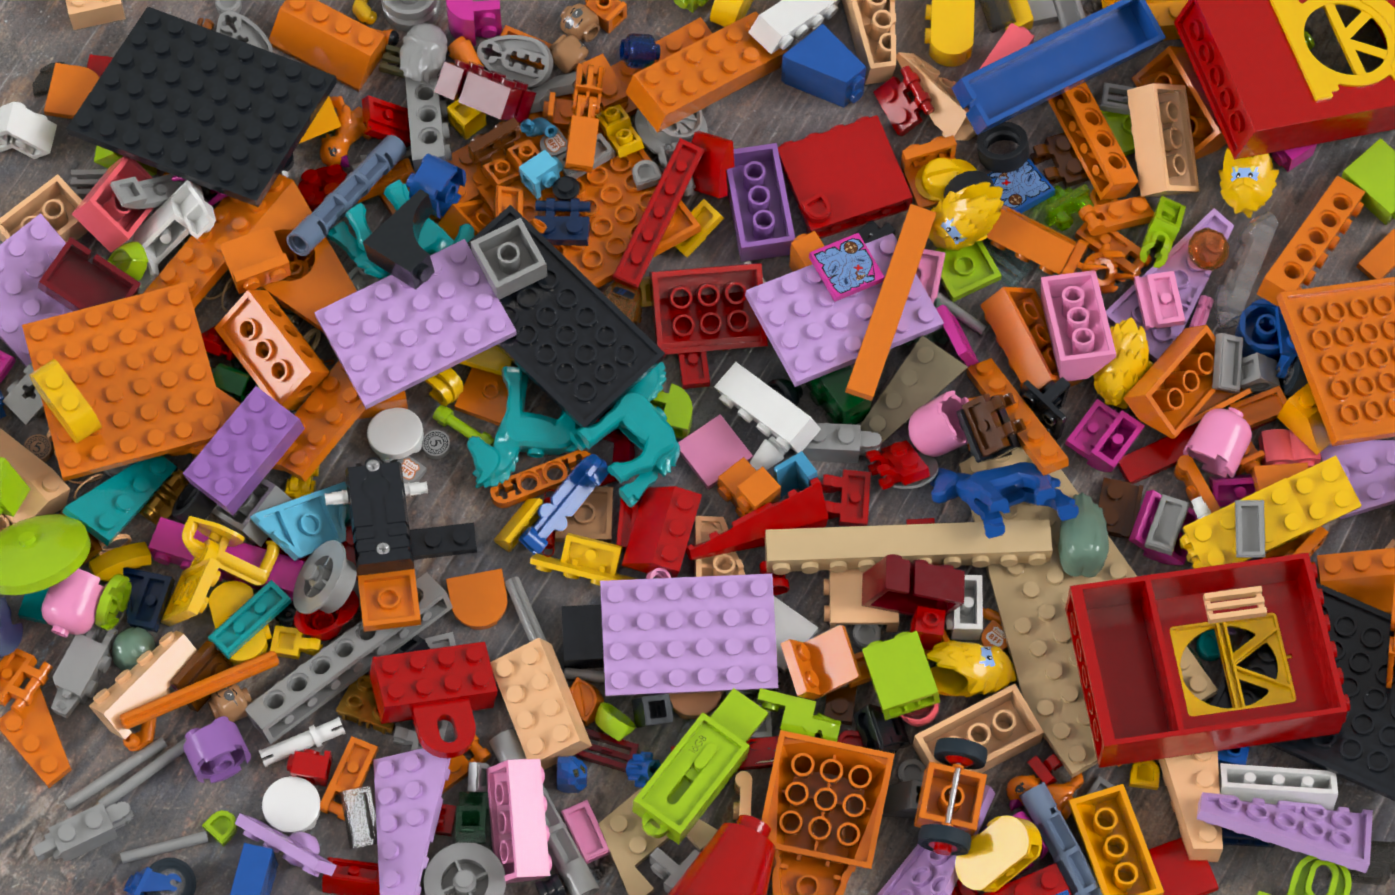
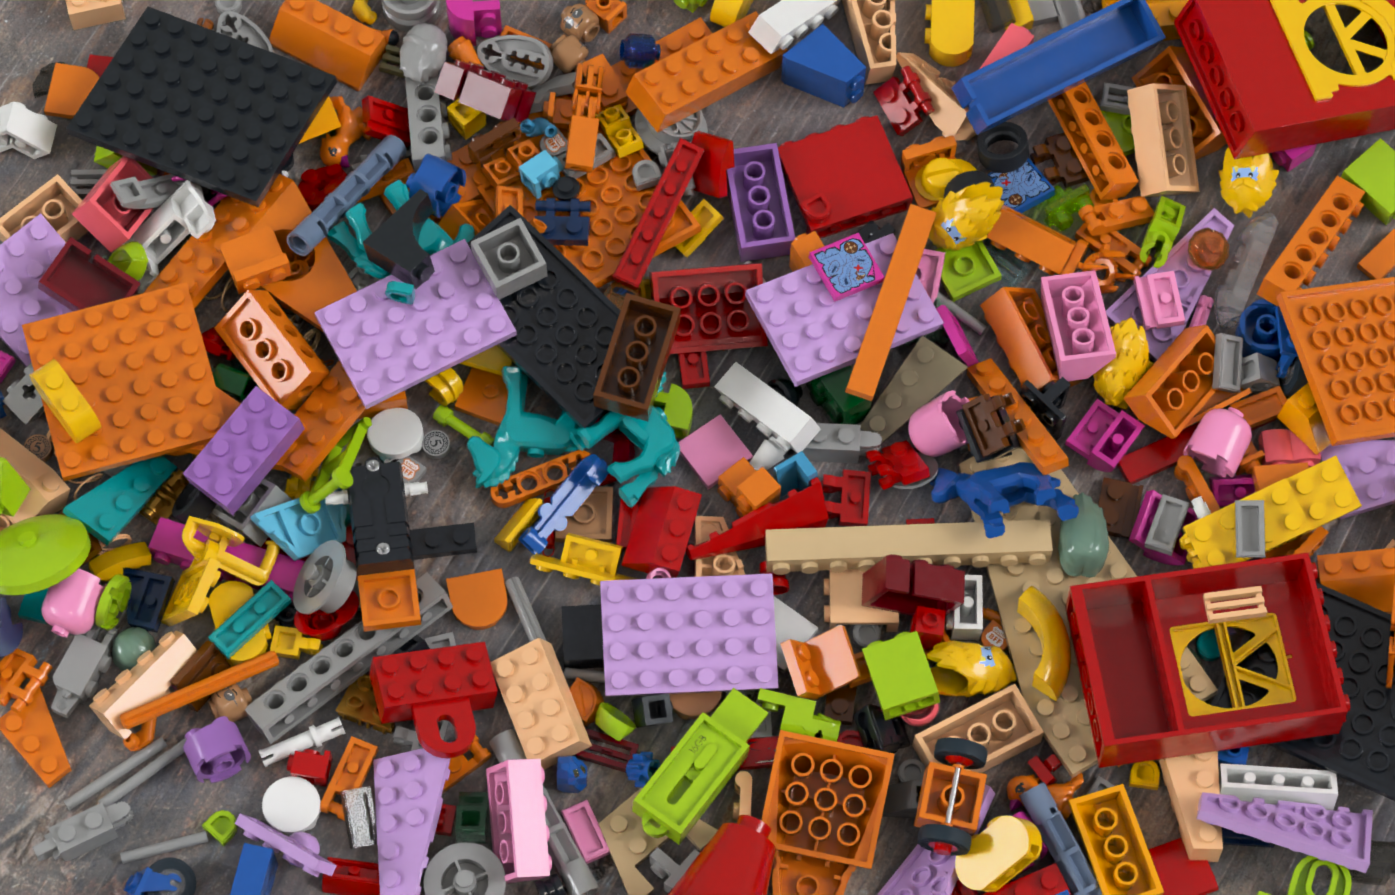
light grey tile [467,762,490,792] -> none
none -> lime piece [299,417,372,514]
none -> teal tile [385,281,415,305]
none -> reddish brown brick [593,293,681,422]
none -> yellow brick [1017,586,1071,701]

